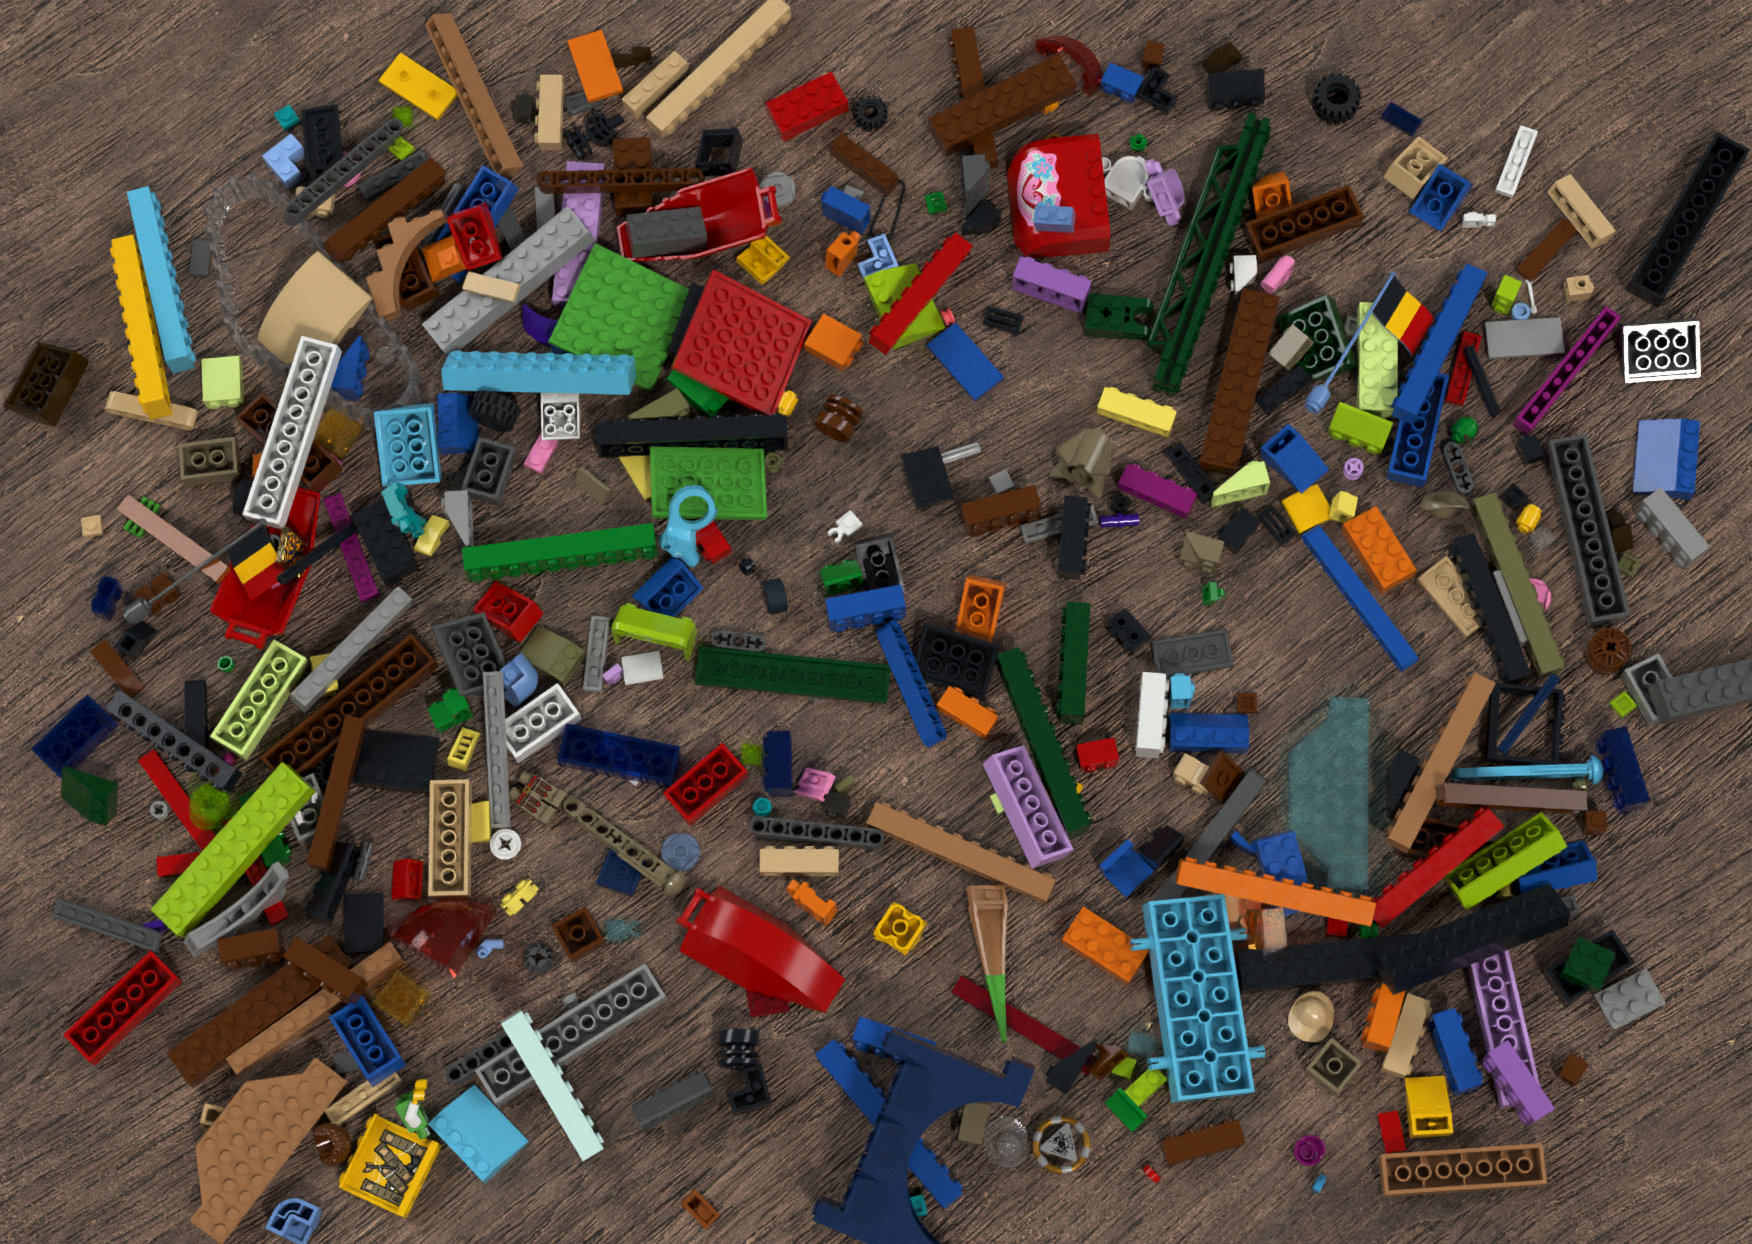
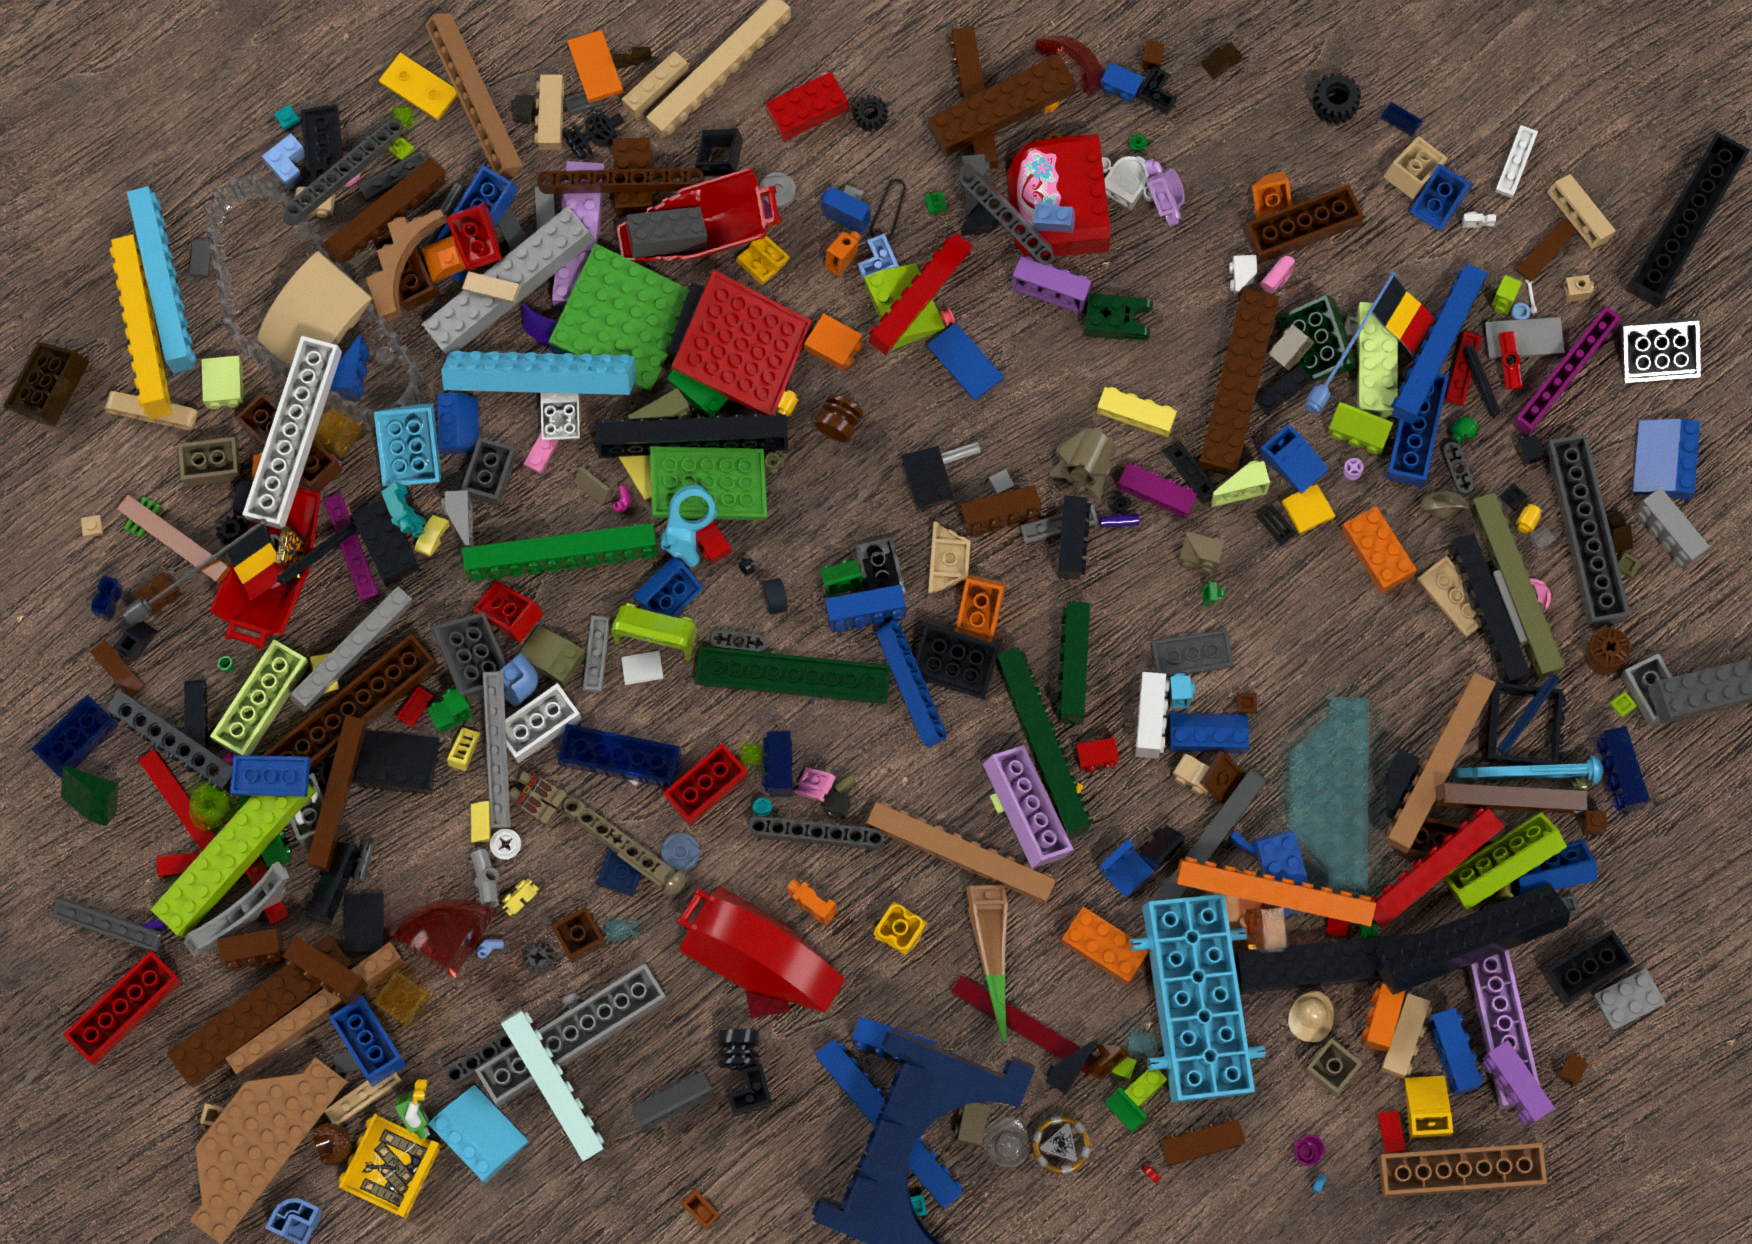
light grey bush [150,801,169,820] -> none
red panel [391,858,423,901] -> none
tan brick [428,779,472,900] -> none
black tyre [468,390,521,432] -> none
lavender plate [602,663,624,685] -> none
tan brick [760,846,839,876] -> none
white plate [828,510,863,544] -> none
reddish brown brick [829,133,899,197] -> none
orange brick [937,686,998,740] -> none
black tile [983,306,1024,335] -> none
black brick [1107,608,1151,655] -> none
dark green piece [1146,112,1272,398] -> none
black slope [1206,68,1265,111] -> none
black brick [1217,507,1260,555] -> none
blue beam [1301,525,1419,672] -> none
light yellow brick [1329,491,1358,524] -> none
dark green brick [1559,937,1616,993] -> none
none -> black gear [216,515,248,545]
none -> blue tile [230,755,311,797]
none -> red tile [396,686,435,728]
none -> light grey piece [470,849,499,909]
none -> dark pink arm [613,485,631,513]
none -> tan wing [928,522,971,594]
none -> dark grey beam [959,164,1054,265]
none -> red piece [1498,331,1522,390]

